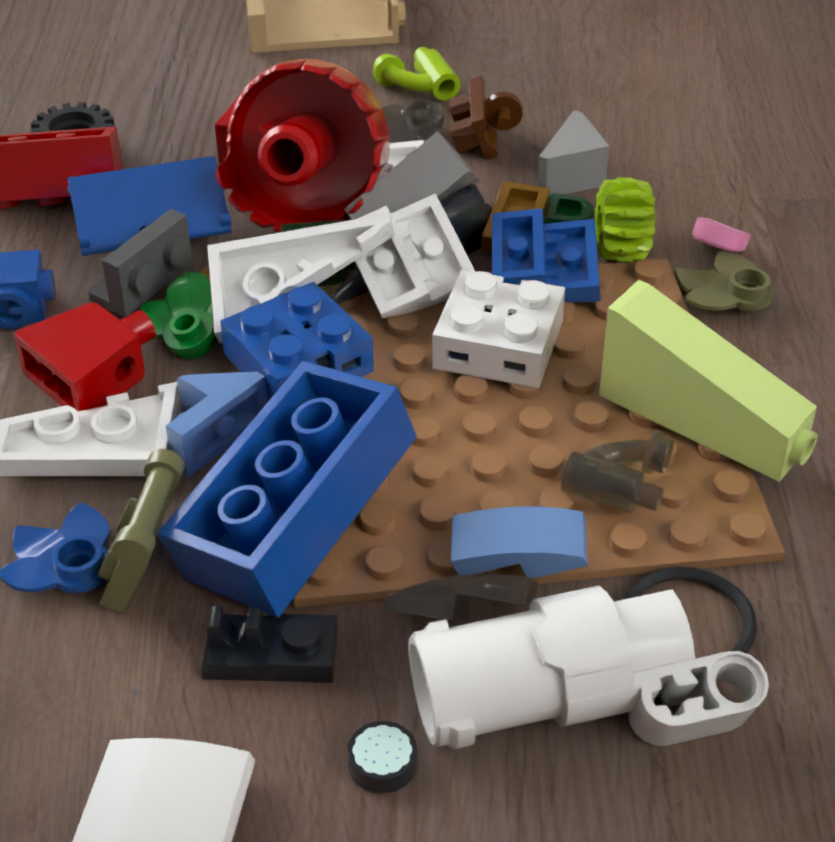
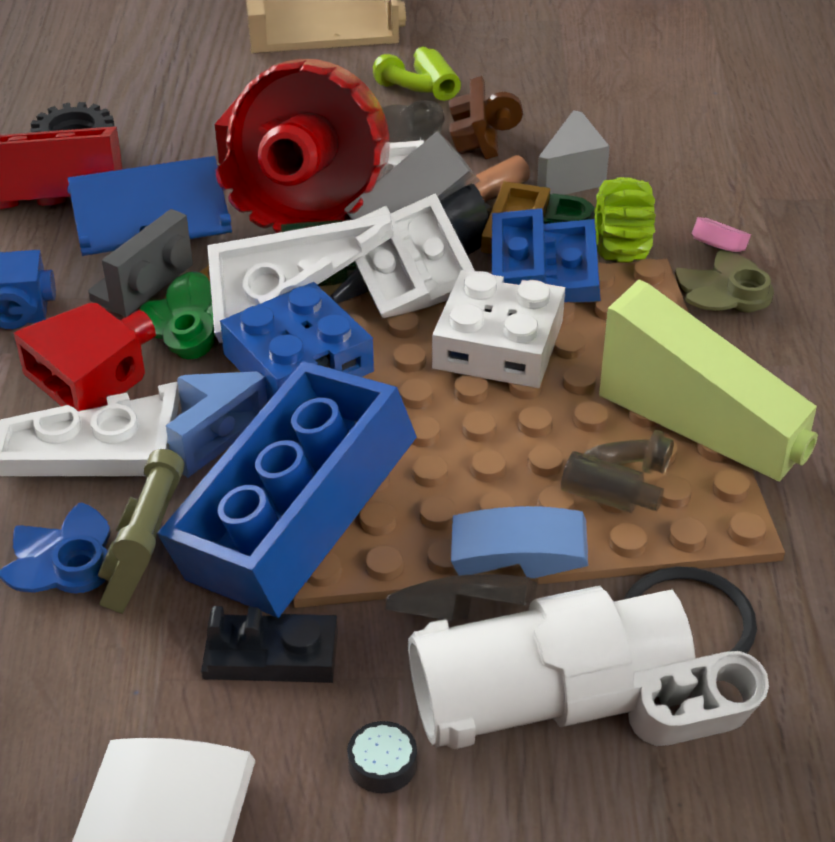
none -> nougat hinge [475,155,530,202]

